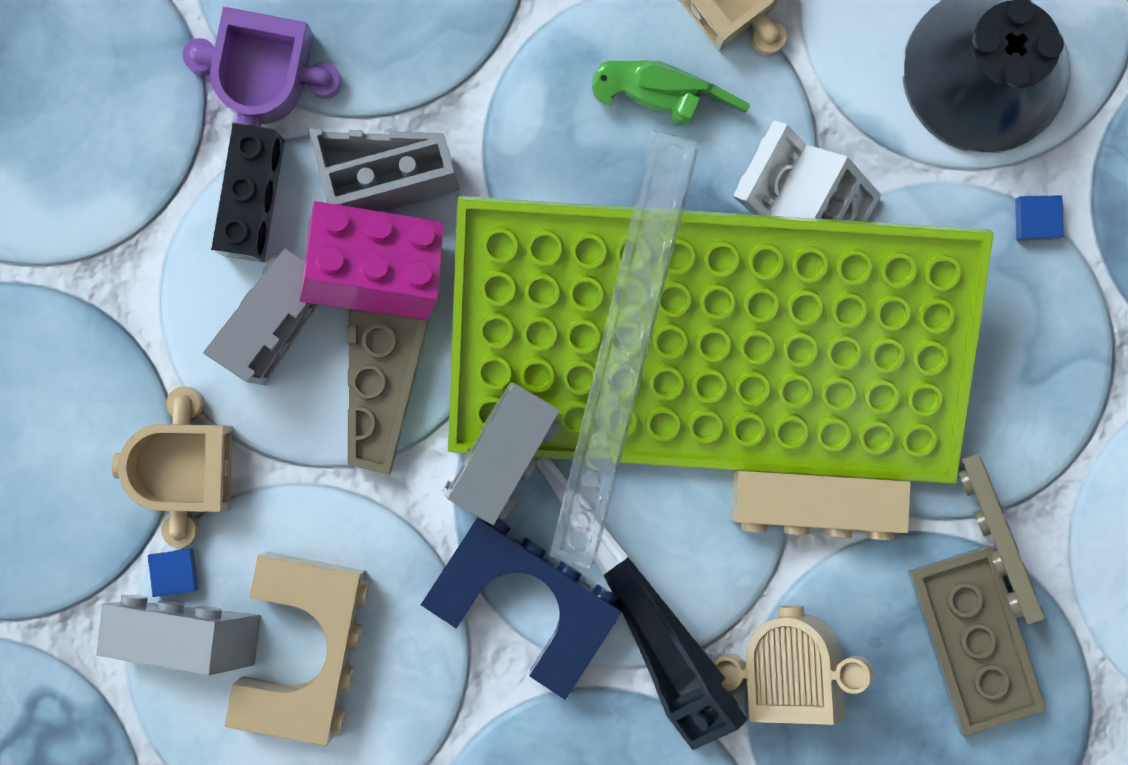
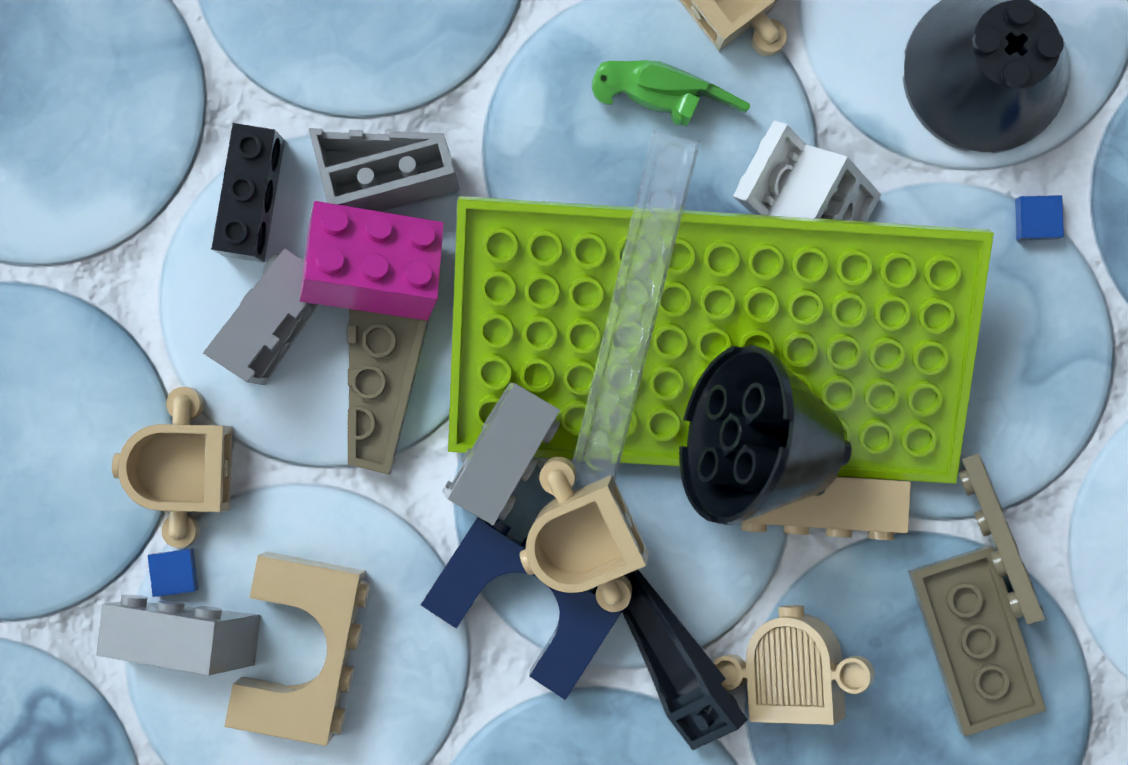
medium lavender piece [182,6,342,127] -> none
none -> tan piece [520,457,649,612]
none -> black cone [679,344,852,525]

